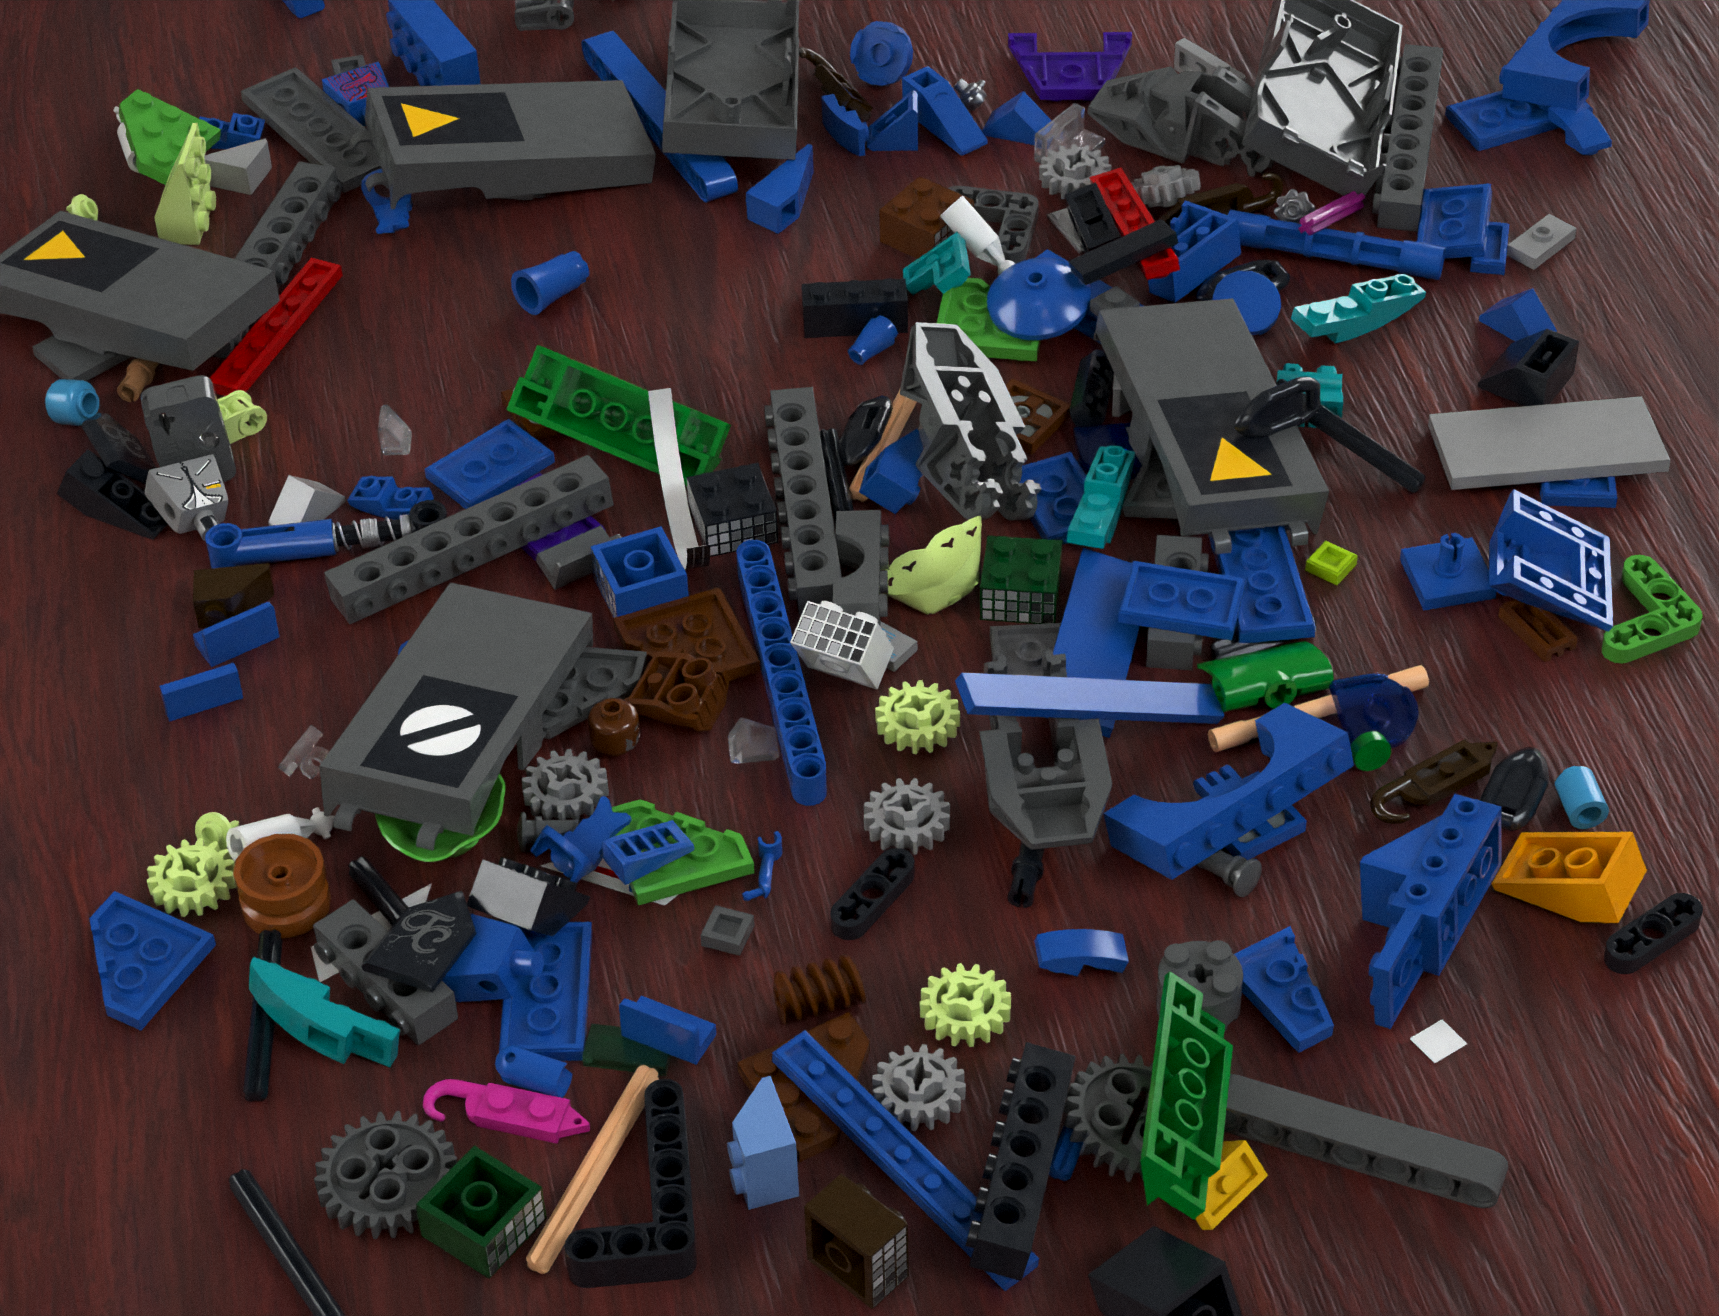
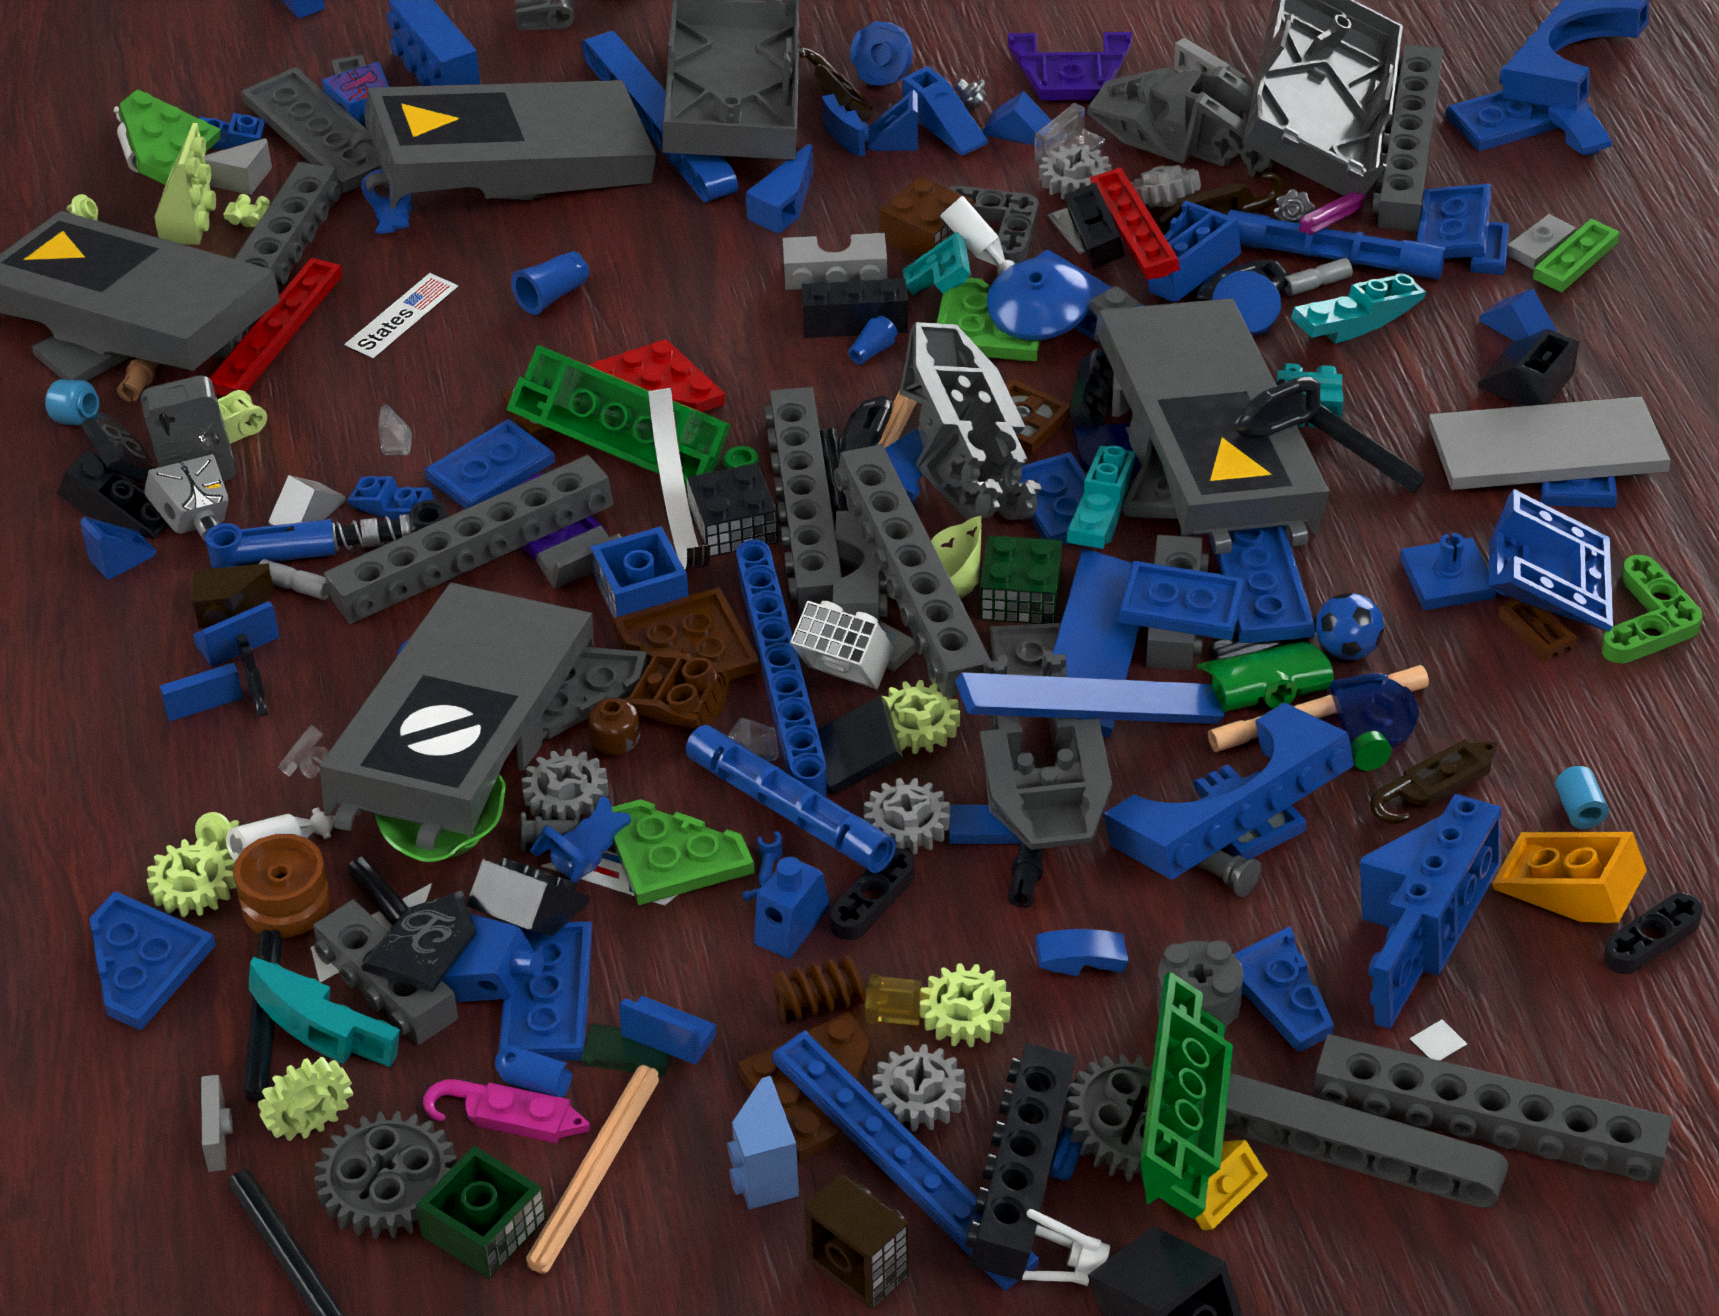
black beam [564,1079,697,1288] -> none
blue slope [602,820,694,885] -> none
dark grey plate [701,905,755,956] -> none
black tile [1068,219,1179,285] -> none
lime tile [1305,540,1358,585] -> none
black piece [1480,747,1549,831] -> none
none -> blue slope [80,516,157,580]
none -> light grey plate [201,1075,233,1172]
none -> yellowish green piece [223,194,270,227]
none -> black piece [236,633,268,717]
none -> yellowish green gear [258,1057,353,1141]
none -> light grey piece [259,559,330,600]
none -> white sticker [344,273,458,358]
none -> red plate [588,339,726,412]
none -> blue piece [686,724,896,873]
none -> green tile [723,446,760,469]
none -> blue torso [754,857,830,959]
none -> light grey arch [783,233,887,290]
none -> black tile [817,695,903,795]
none -> dark grey brick [834,444,991,697]
none -> clear yellow tile [865,973,922,1026]
none -> blue tile [949,805,1021,844]
none -> white plant [1022,1209,1110,1286]
none -> light grey piece [1283,258,1353,296]
none -> dark grey brick [1313,1034,1673,1184]
none -> blue piece [1316,593,1384,660]
none -> bright green plate [1533,219,1620,292]

